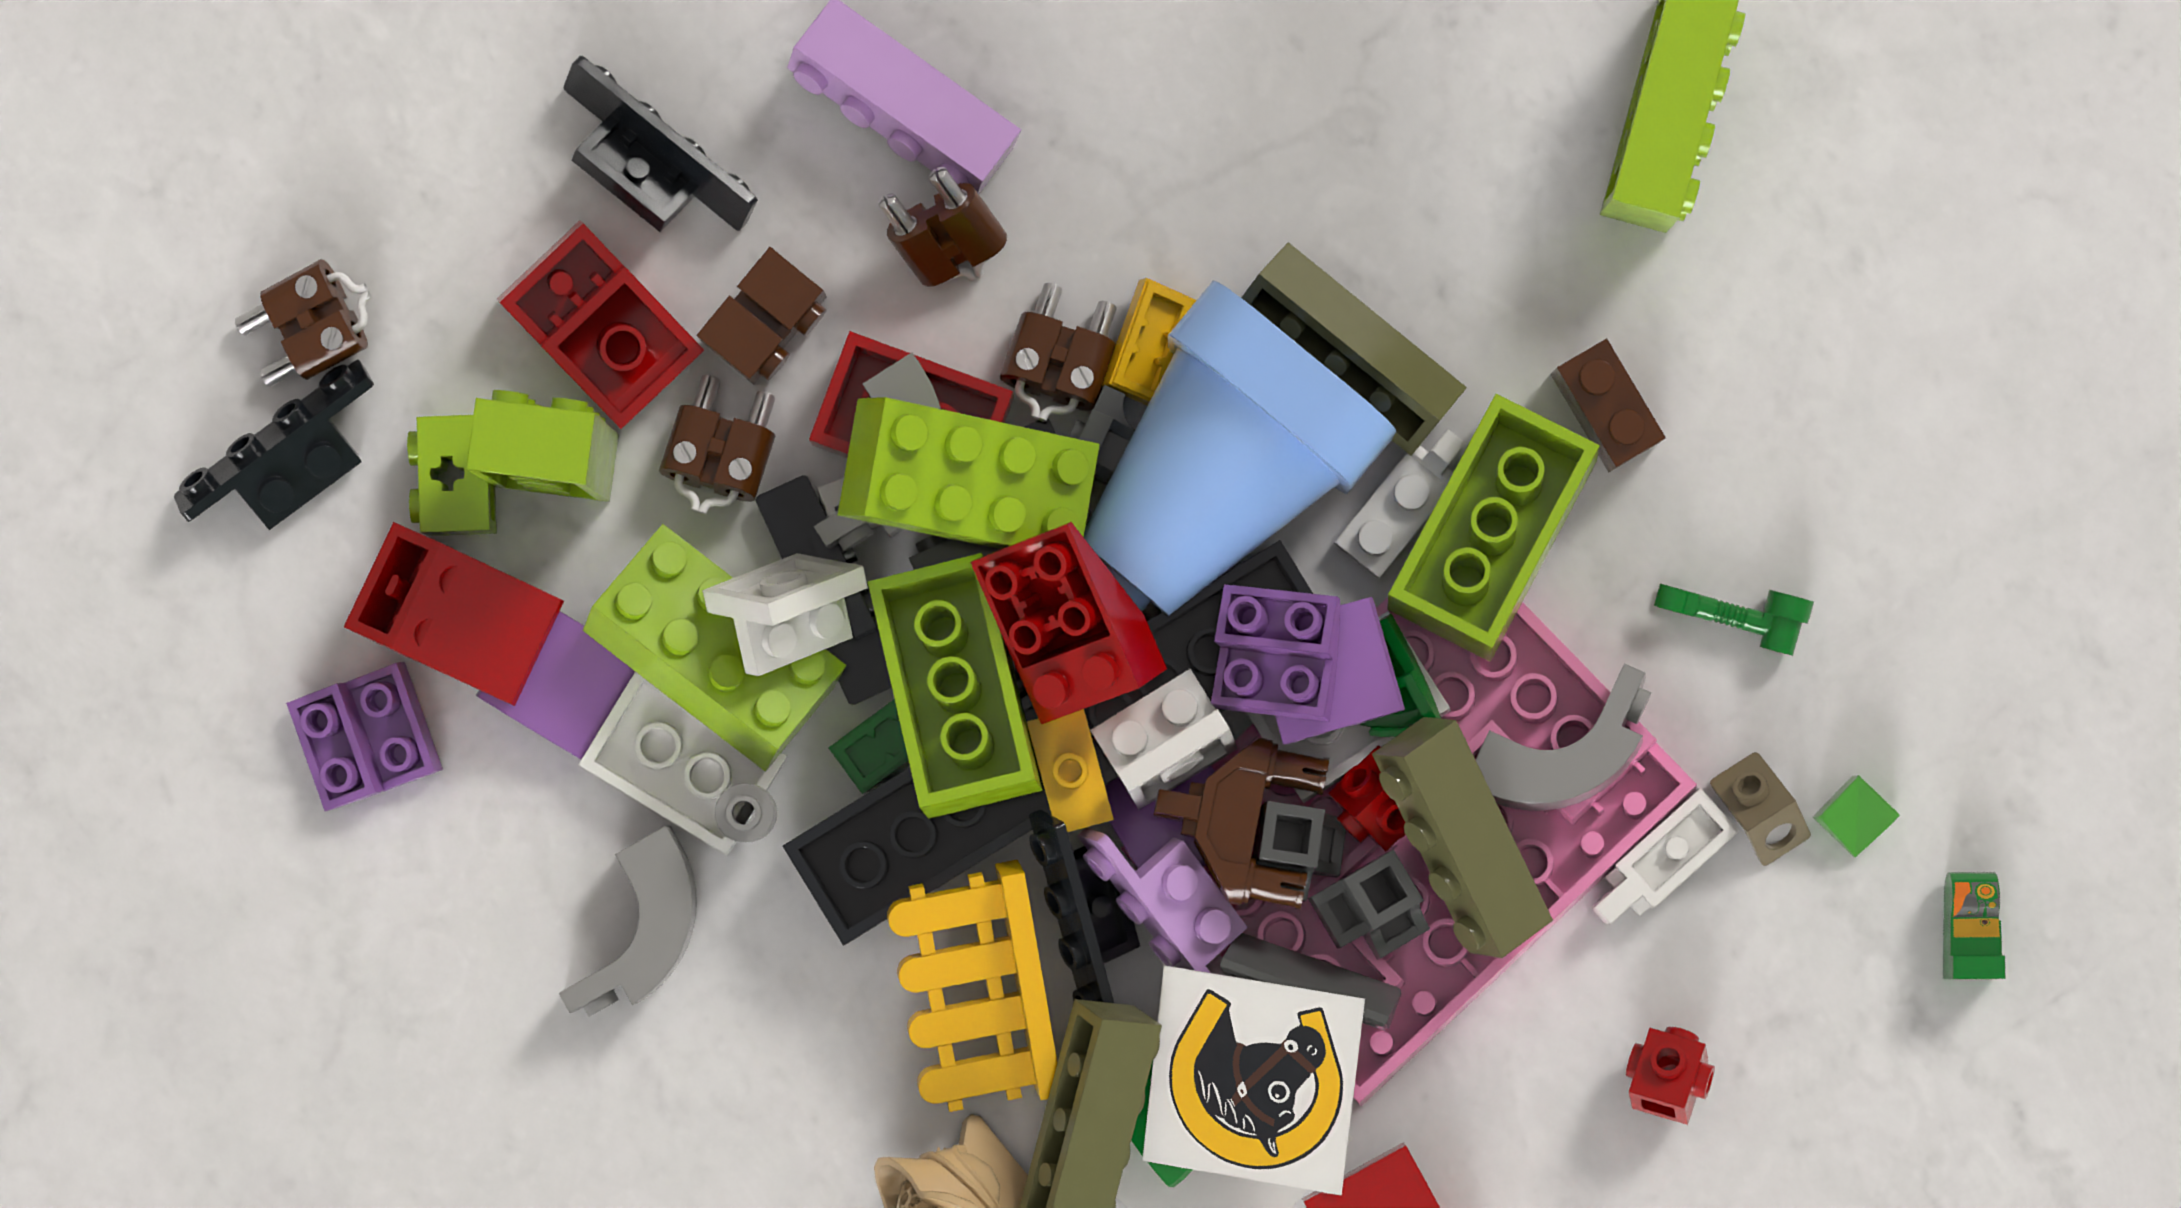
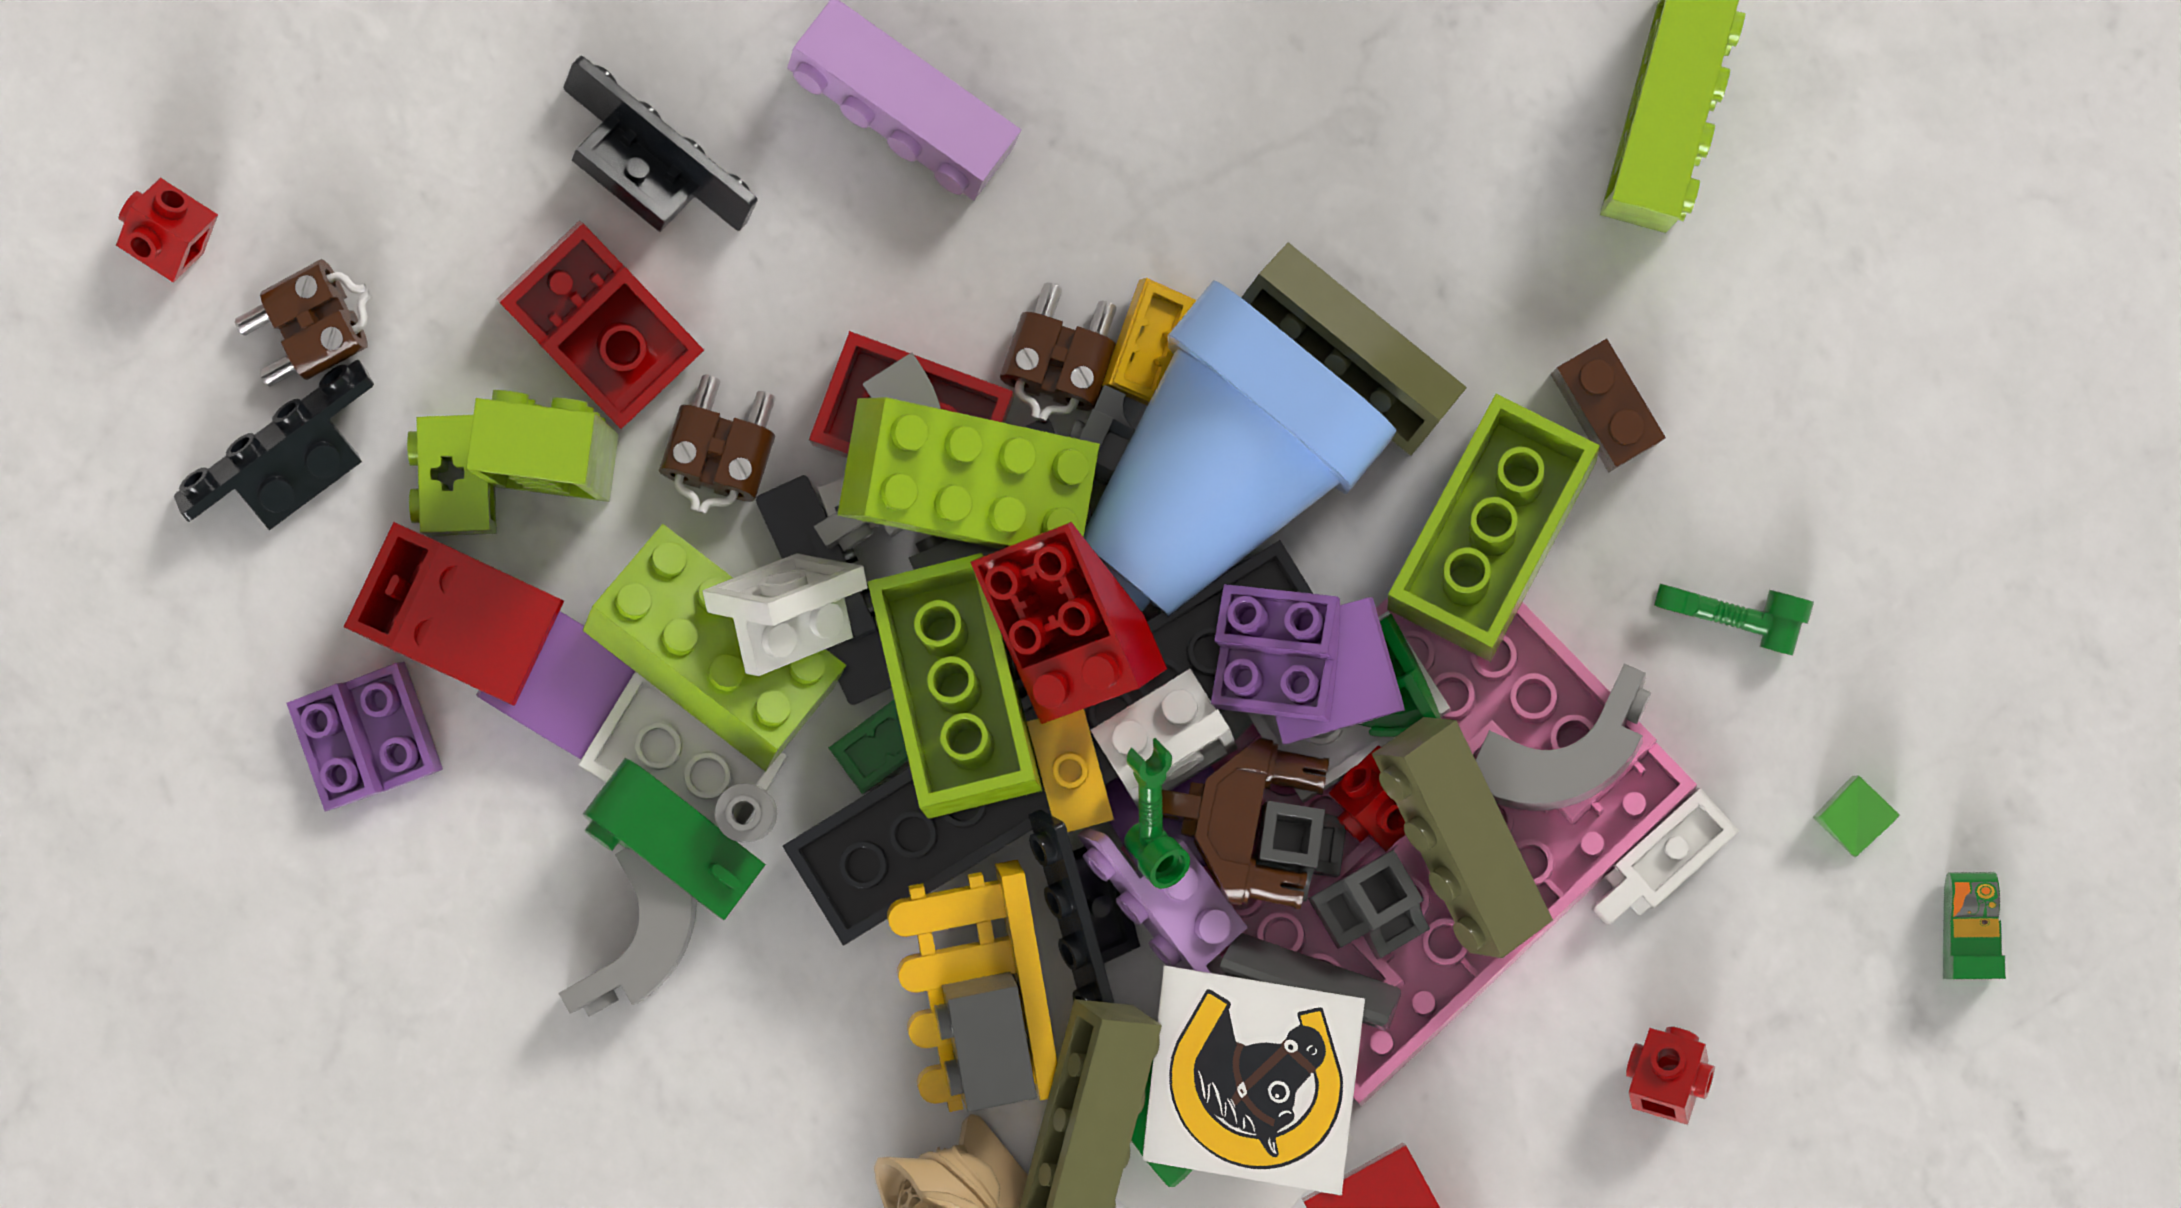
reddish brown piece [696,247,827,385] -> none
reddish brown piece [878,167,1007,287] -> none
white hinge [1334,429,1466,579] -> none
dark tan bracket [1710,752,1811,866] -> none
none -> red brick [116,177,218,283]
none -> green door [582,758,766,920]
none -> dark grey brick [934,972,1037,1112]
none -> green brick [1124,738,1190,889]

